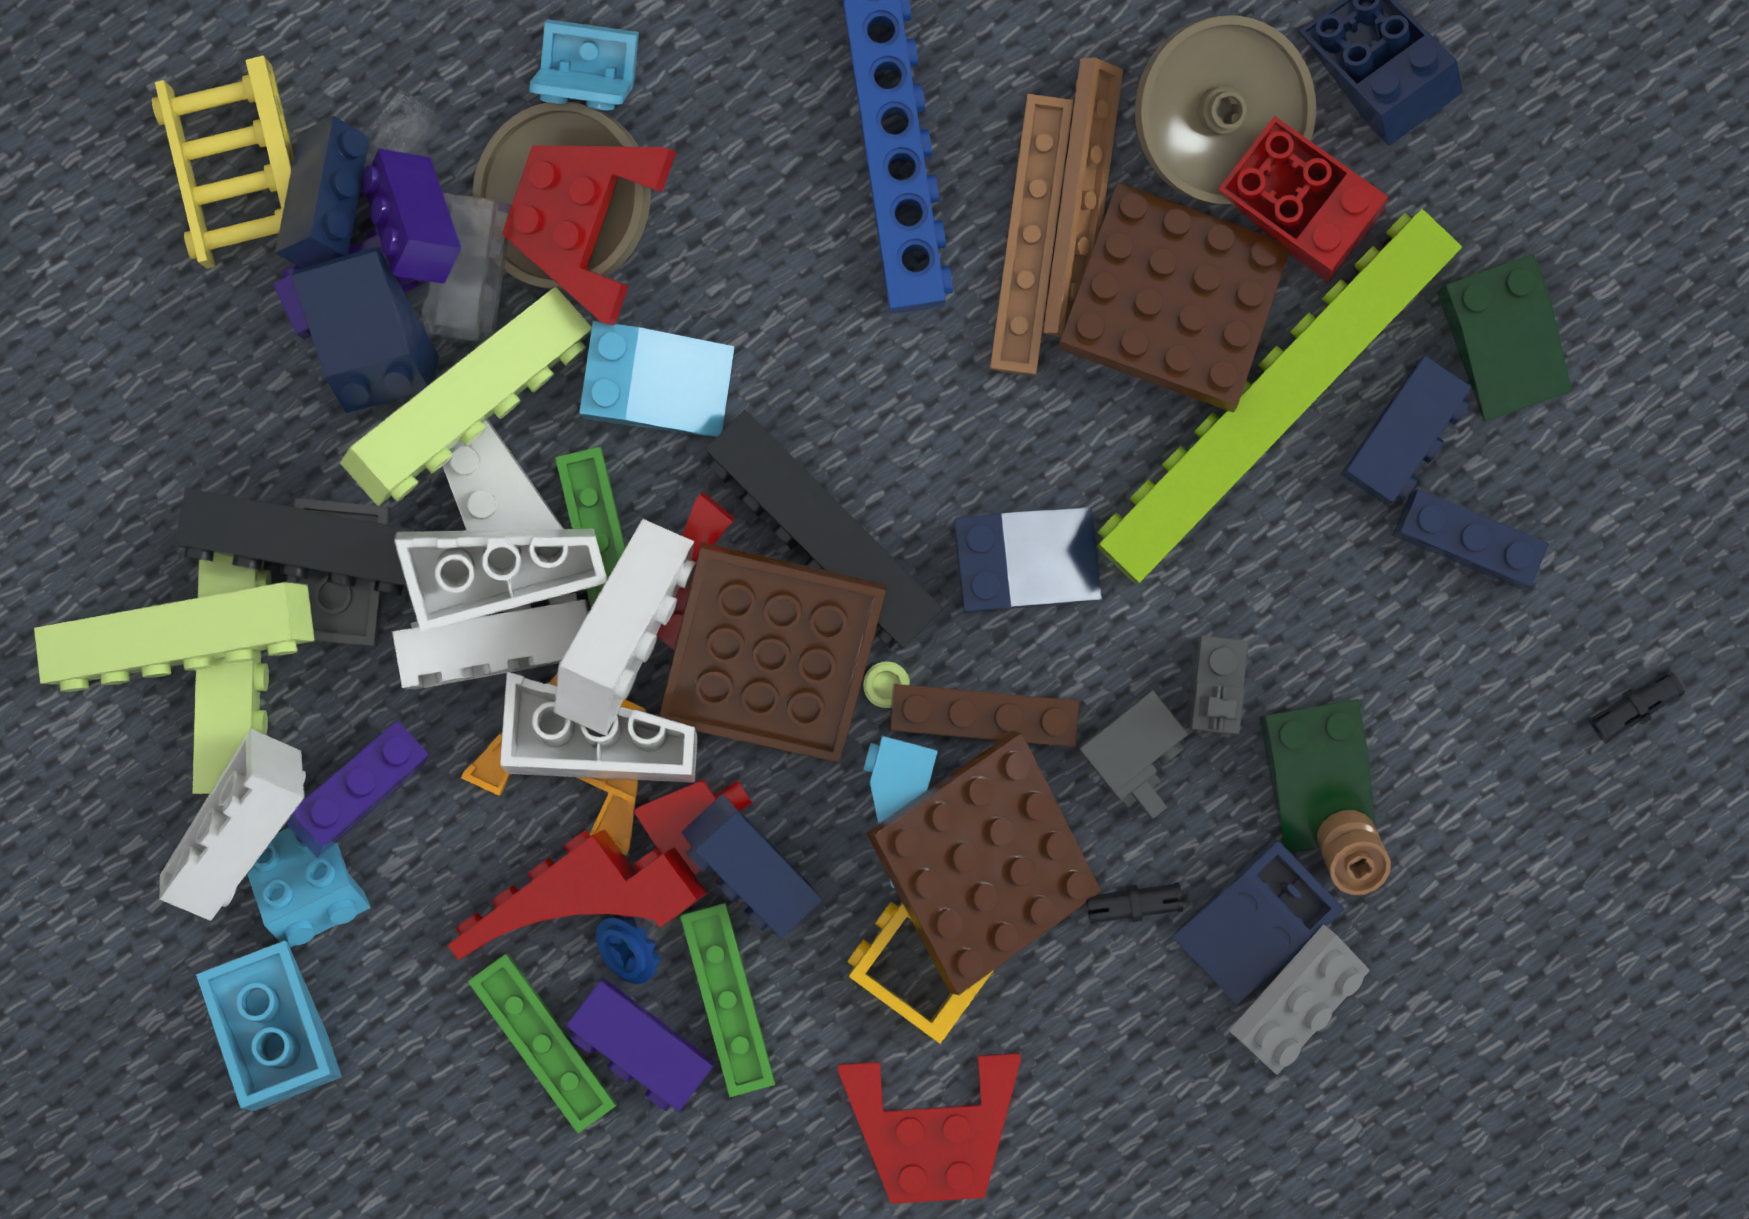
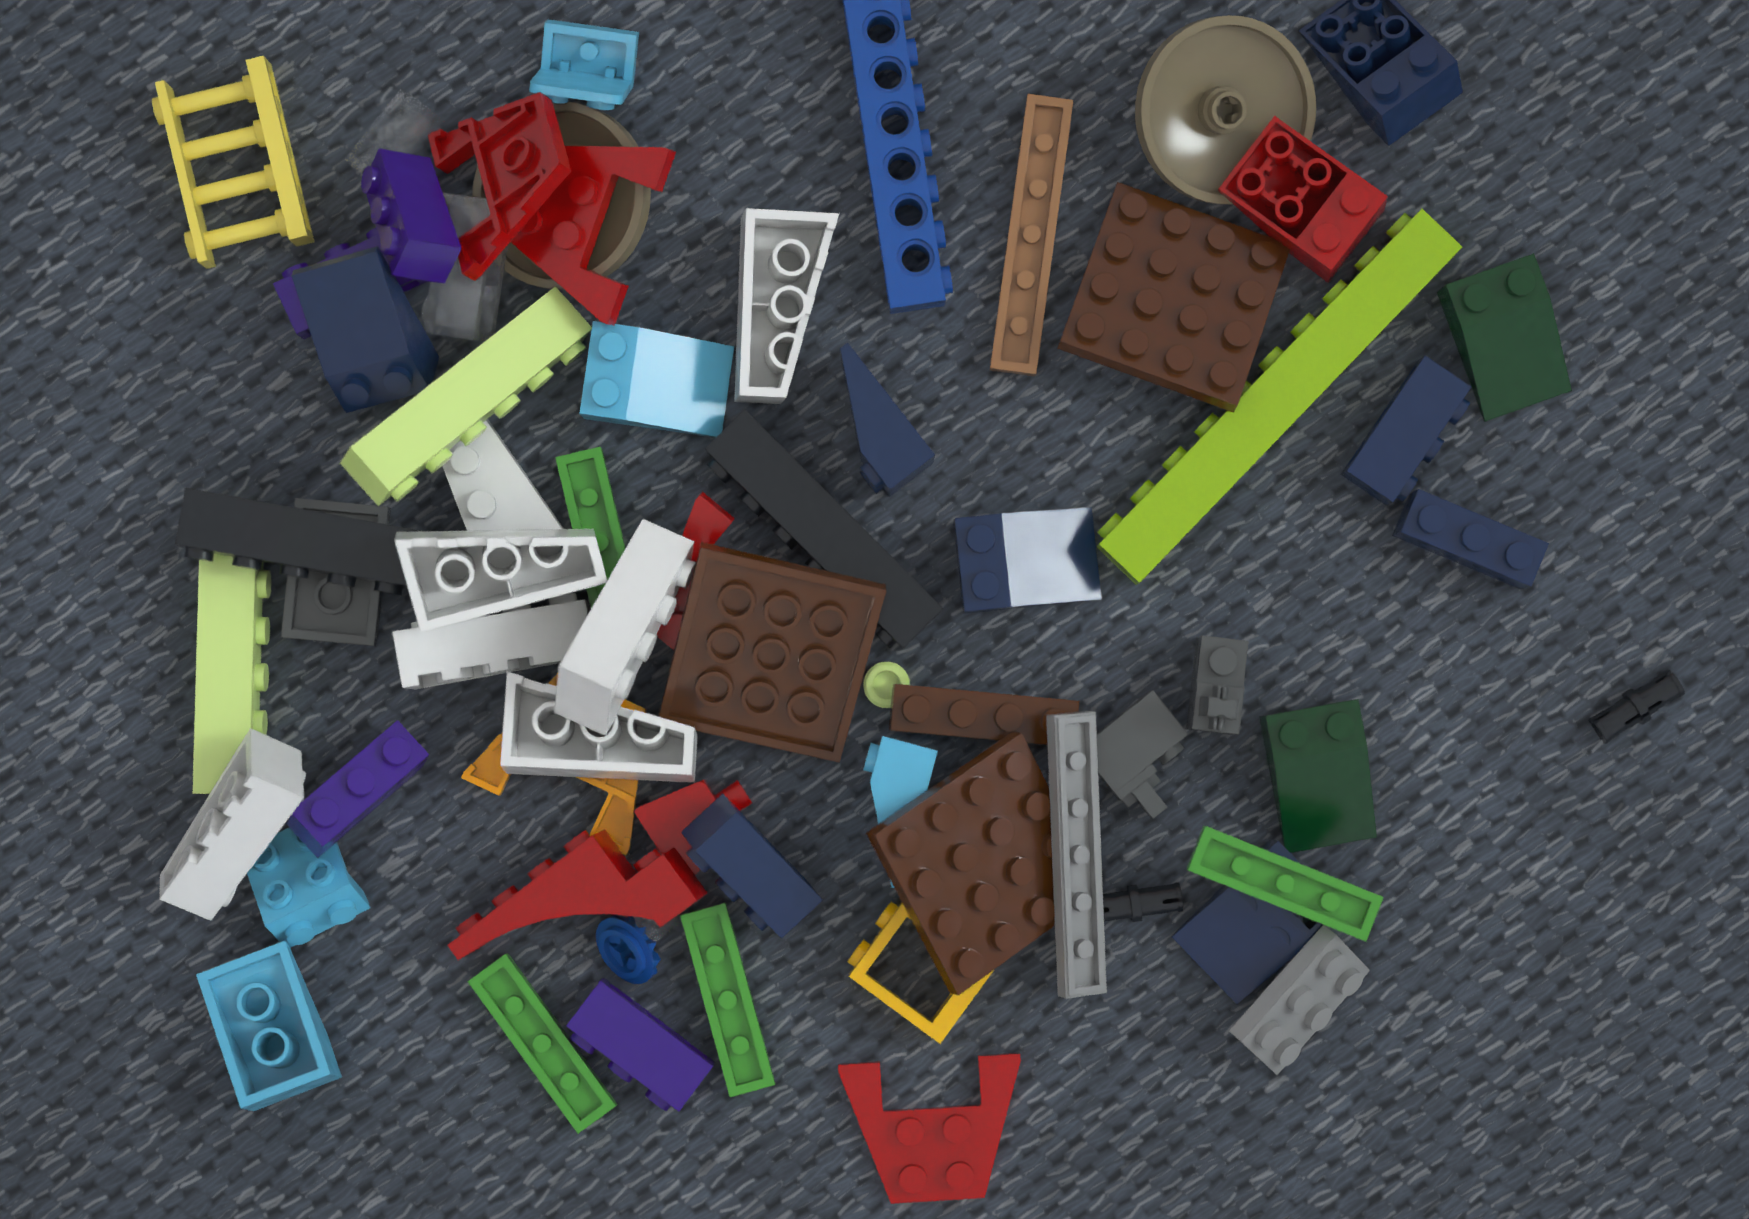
yellowish green brick [34,582,314,692] -> none
dark blue brick [275,115,370,268] -> none
medium nougat plate [1043,57,1123,338] -> none
medium nougat wheel [1317,810,1391,895] -> none
none -> red wing [428,92,572,281]
none -> white wedge [734,208,839,404]
none -> dark blue slope [840,343,935,497]
none -> light grey tile [1046,711,1107,999]
none -> bright green plate [1186,825,1384,941]

